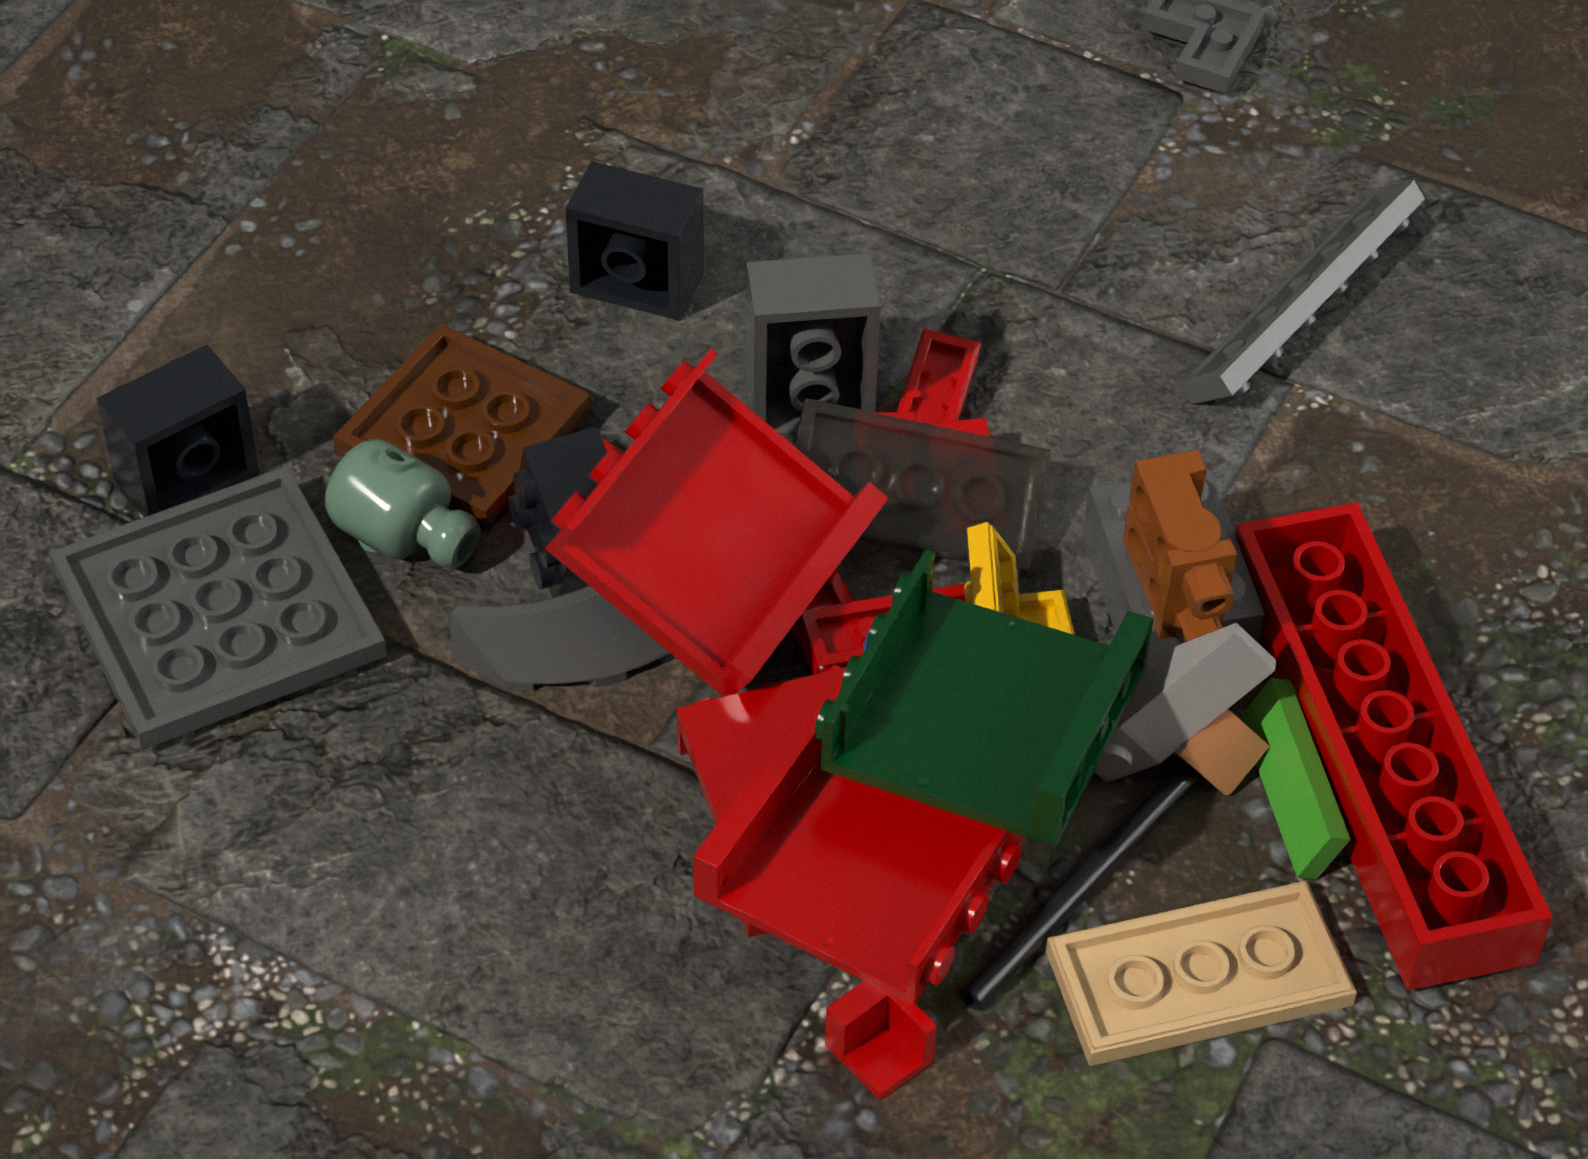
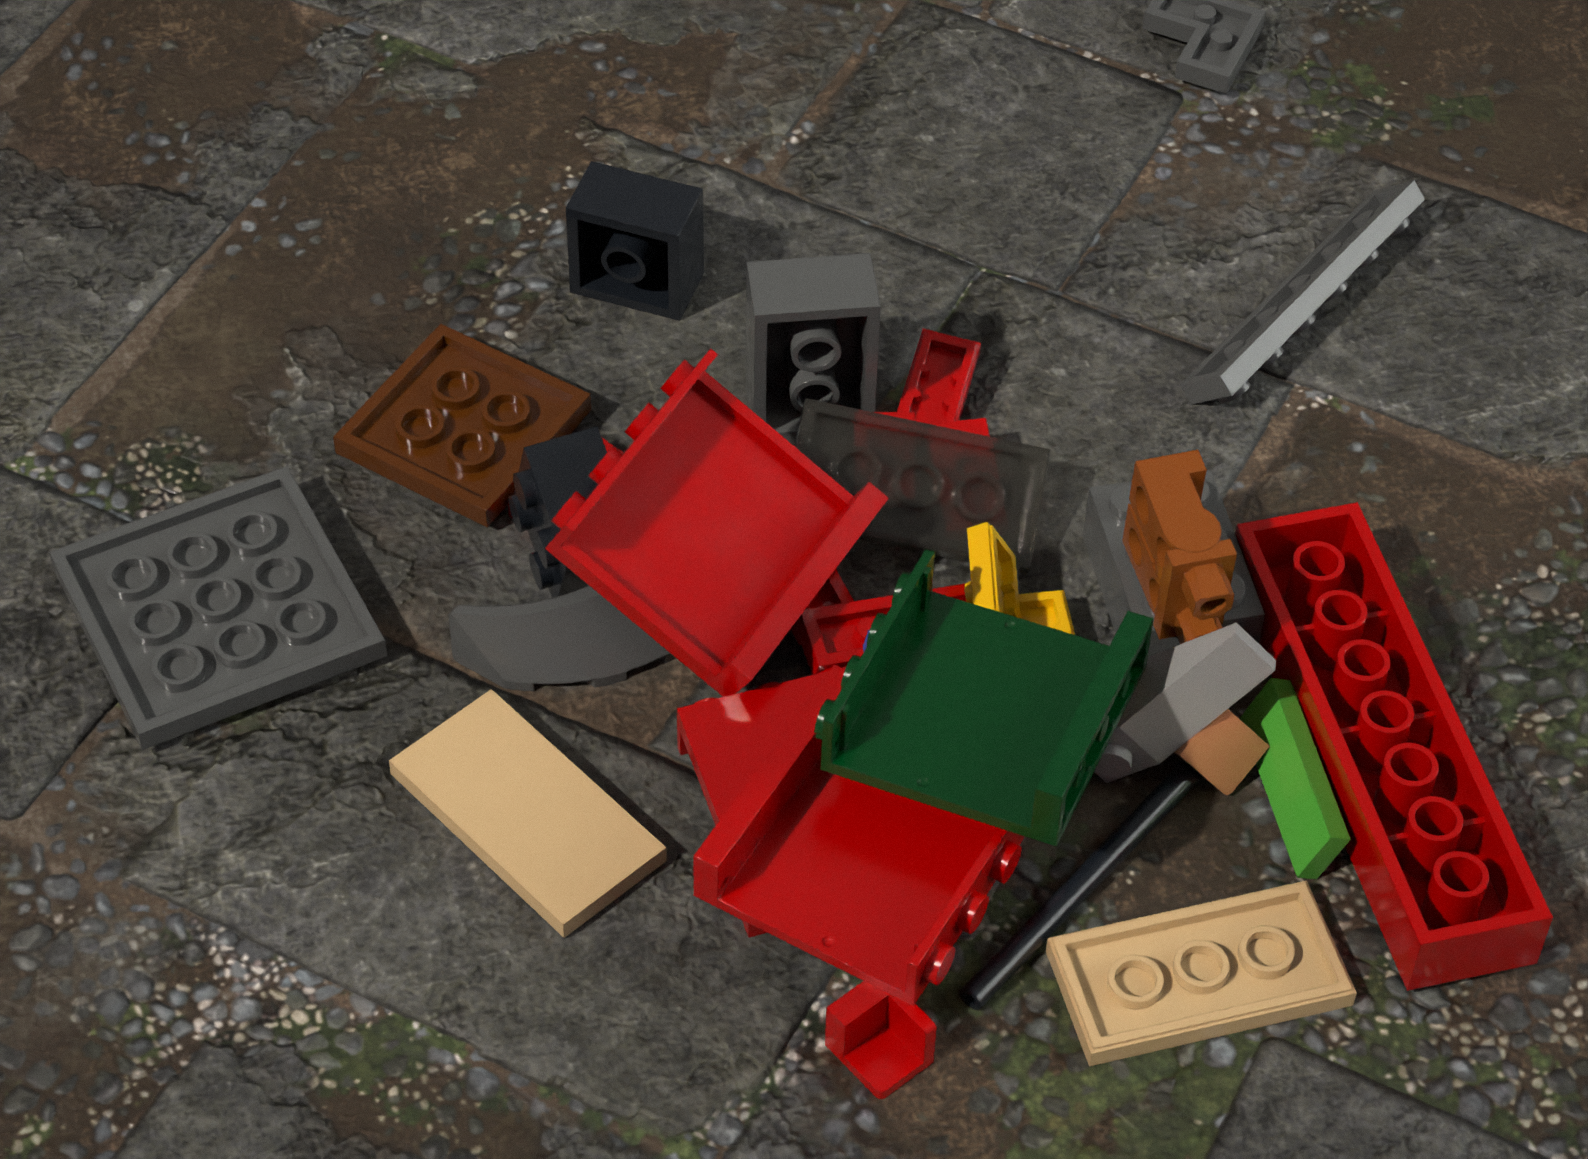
black brick [96,345,260,518] -> none
sand green piece [325,439,481,568] -> none
none -> tan tile [389,689,667,938]

